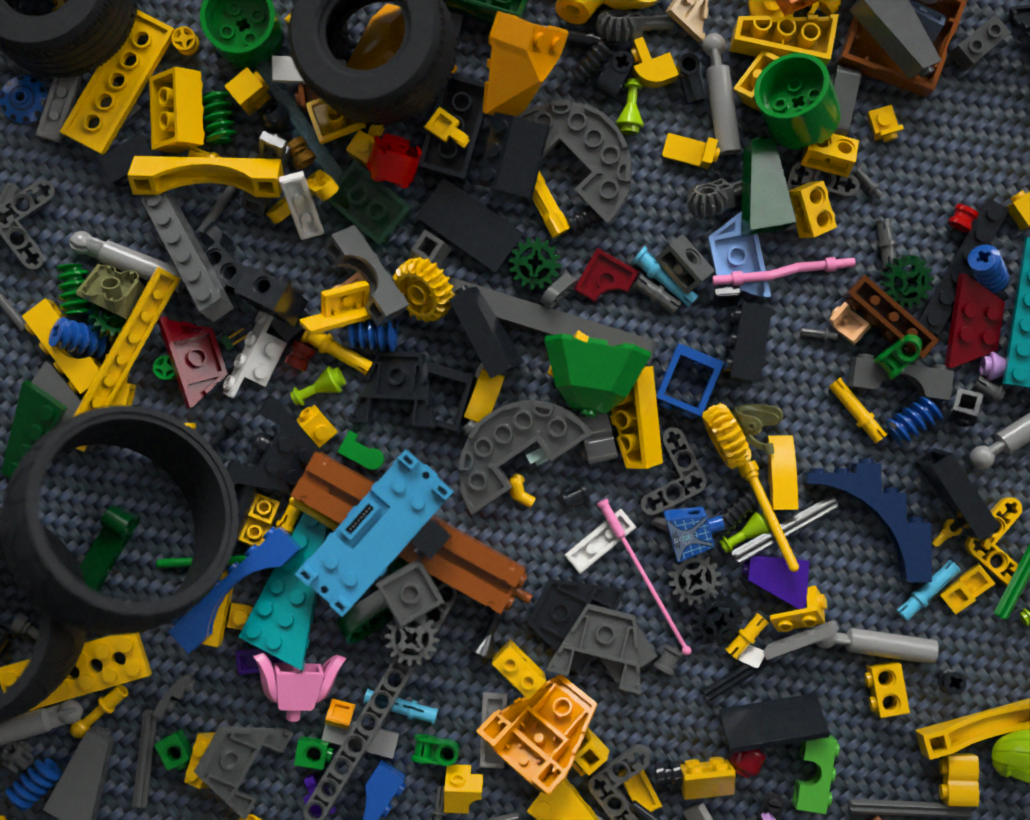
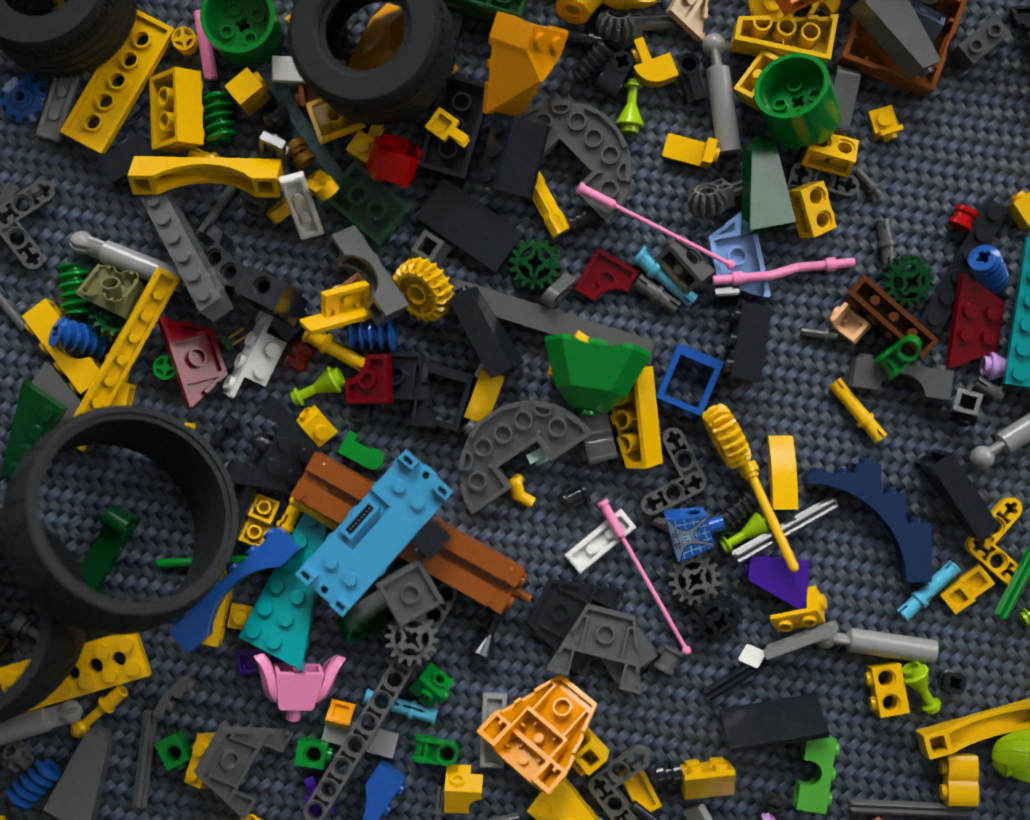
yellow window [492,639,546,700] -> none
yellow pin [725,613,769,660] -> none
dark red head [729,749,766,779] -> none
olive helmet [731,404,783,455] -> none
blue piece [886,397,943,447] -> none
yellow piece [931,519,963,547] -> none
none -> bright pink axle [194,10,218,81]
none -> dark red tile [345,354,393,404]
none -> green brick [409,663,453,708]
none -> bright pink piece [575,182,735,269]
none -> lime piece [902,661,941,714]

